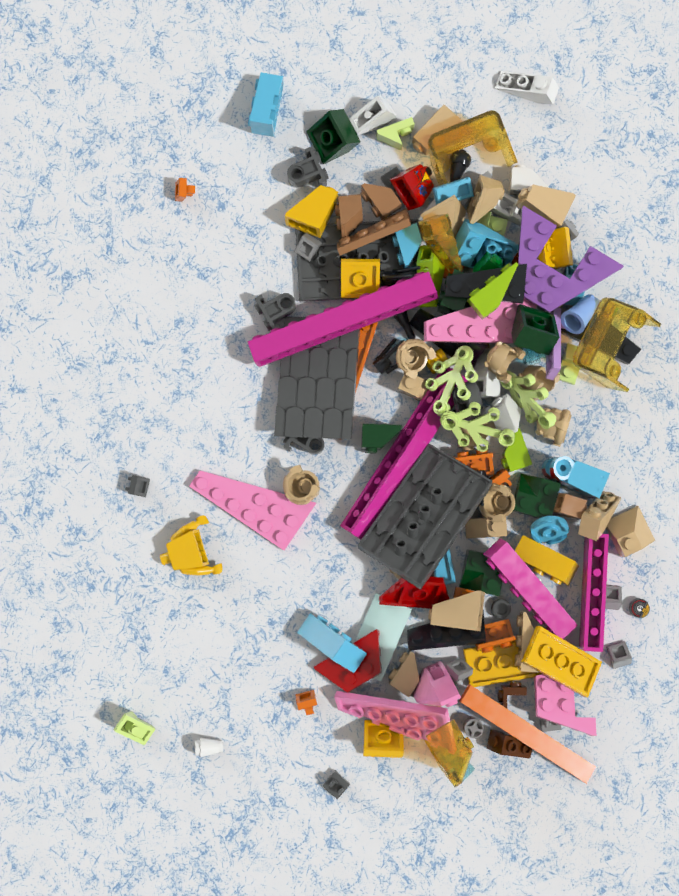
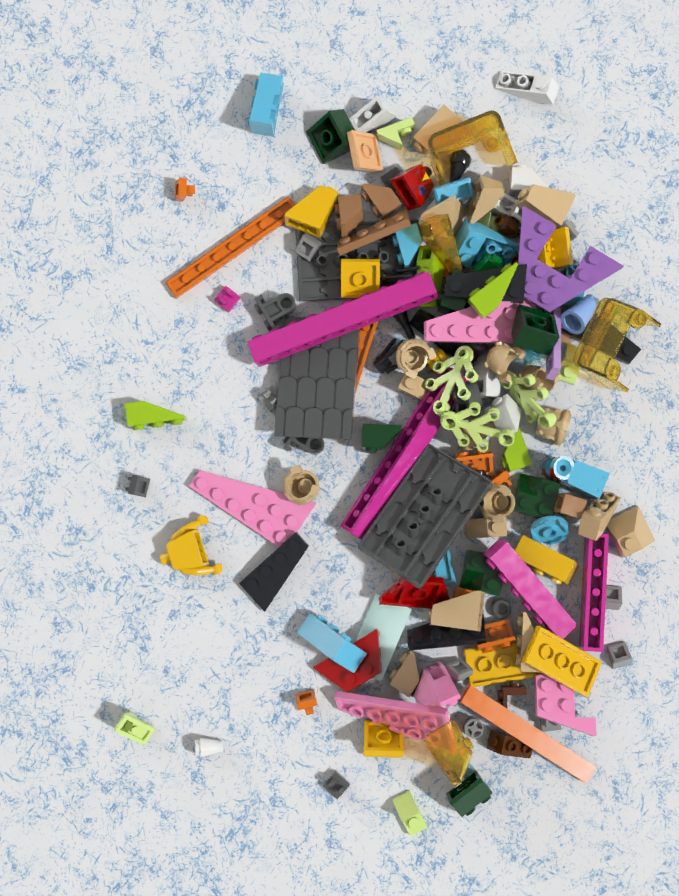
dark grey pin [287,146,329,188] -> none
tile [629,598,650,618] -> none
none -> lime slope [125,401,187,430]
none -> orange tile [165,196,295,299]
none -> dark pink tile [214,285,241,313]
none -> black wing [239,531,309,612]
none -> light grey tile [258,385,278,412]
none -> light nougat tile [347,130,383,173]
none -> yellowish green slope [392,790,427,836]
none -> dark green slope [446,770,493,817]
none -> reddish brown plant [494,214,520,238]

